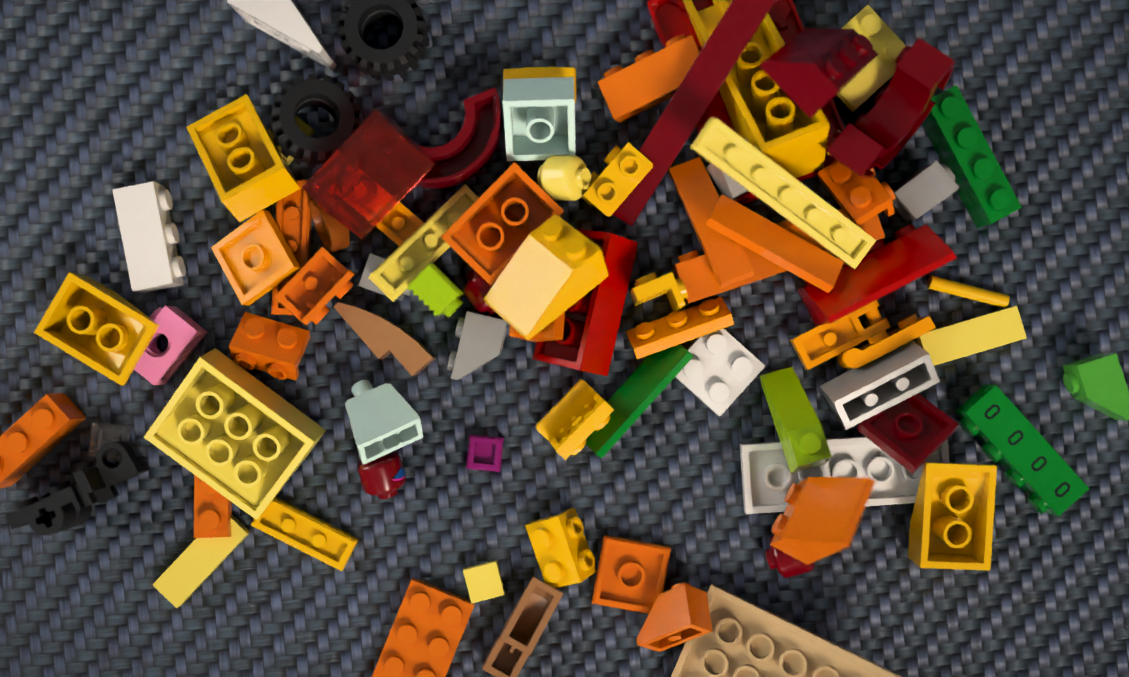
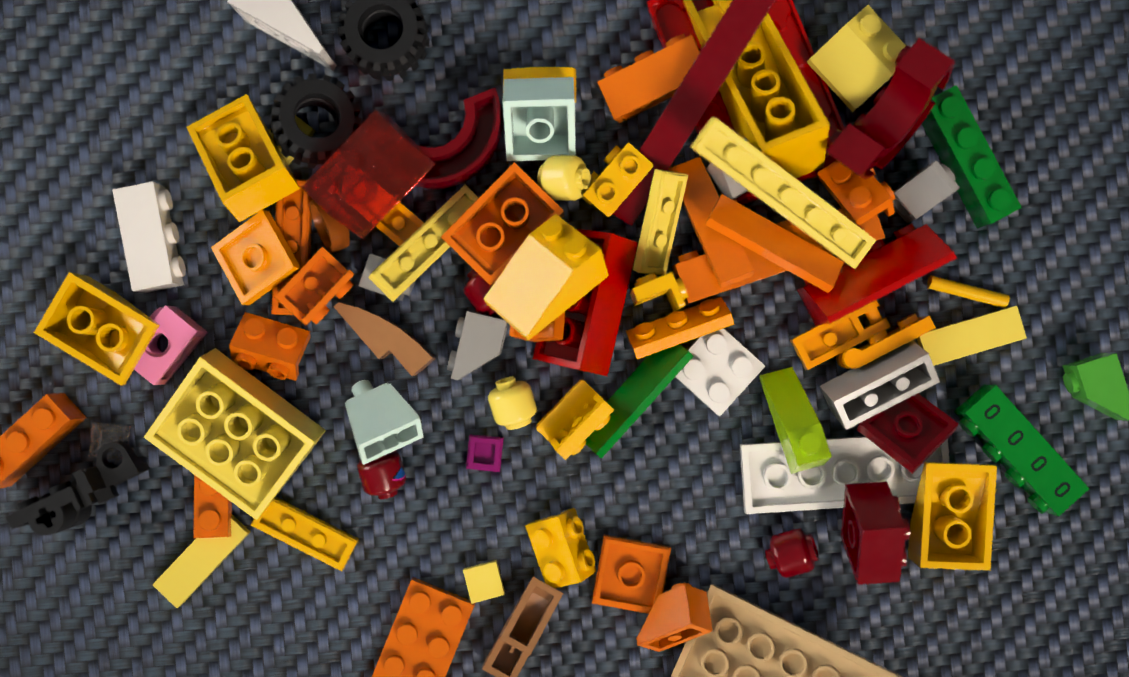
lime brick [408,263,464,318] -> none
dark red slope [760,28,878,119] -> none
orange slope [770,477,875,565] -> none
none -> light yellow head [488,376,537,430]
none -> light yellow tile [633,169,688,275]
none -> dark red brick [841,481,910,585]

